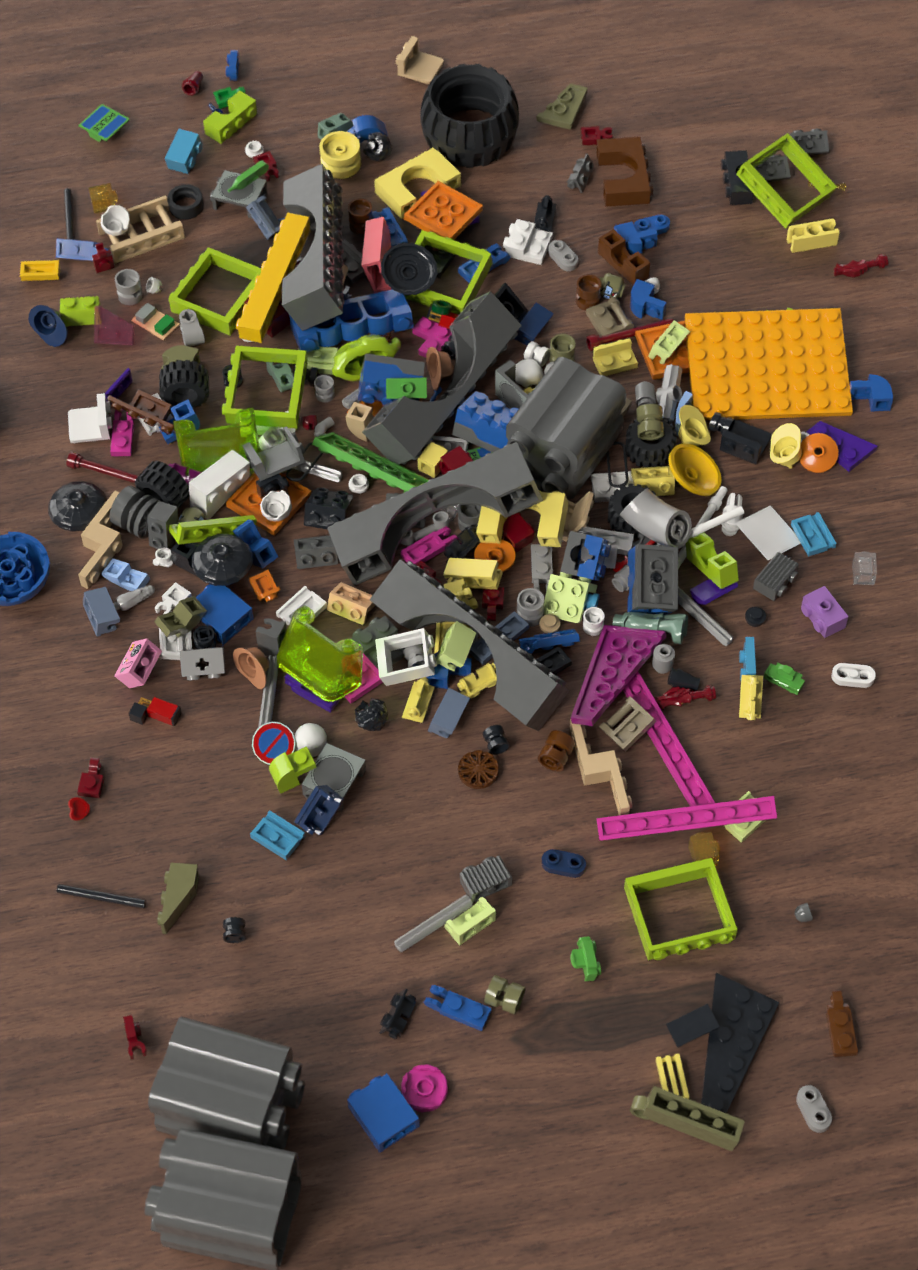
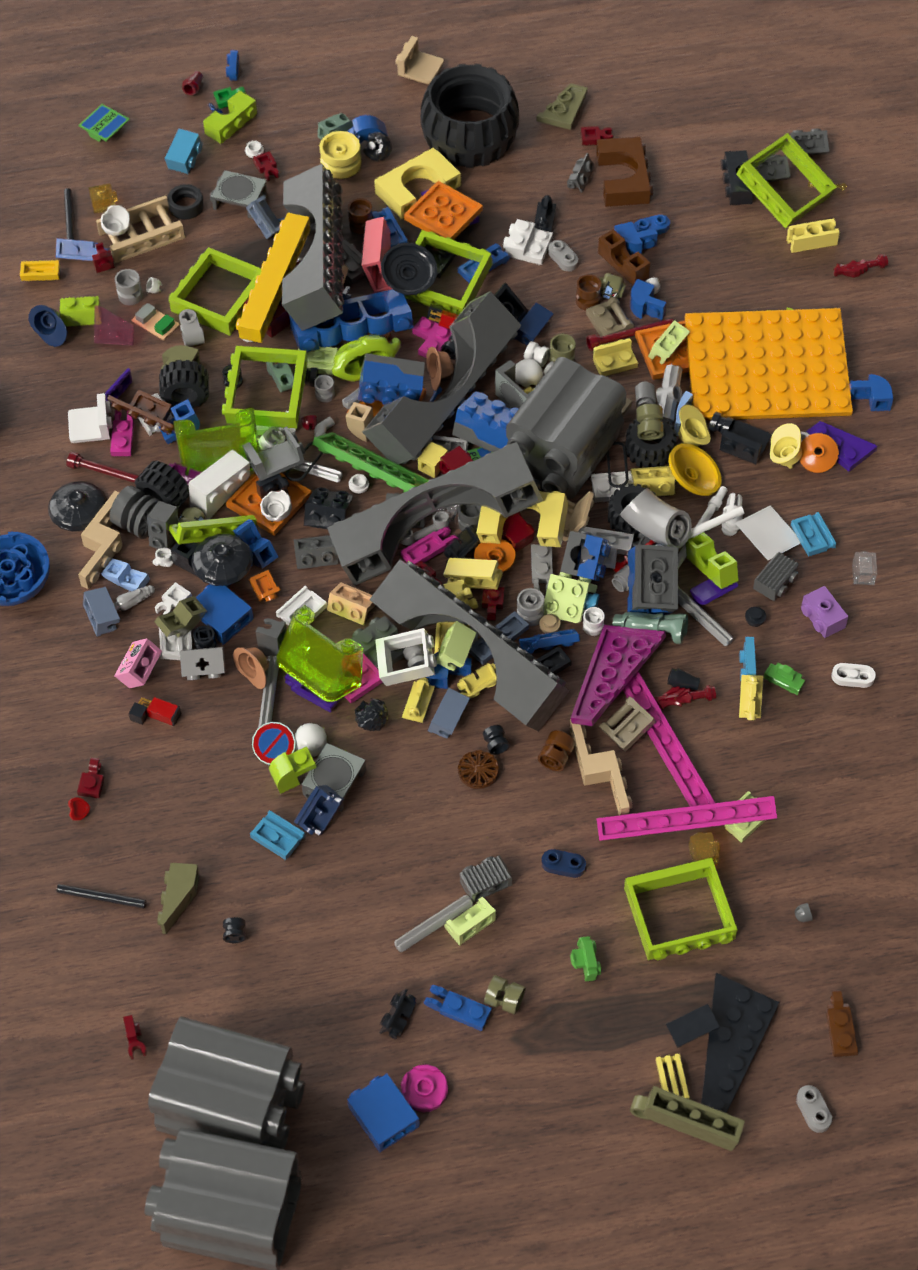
bright green piece [228,161,269,193] -> none
bright green plate [386,377,427,399] -> none
dark green tile [432,300,452,315] -> none
light grey brick [652,644,675,674] -> none

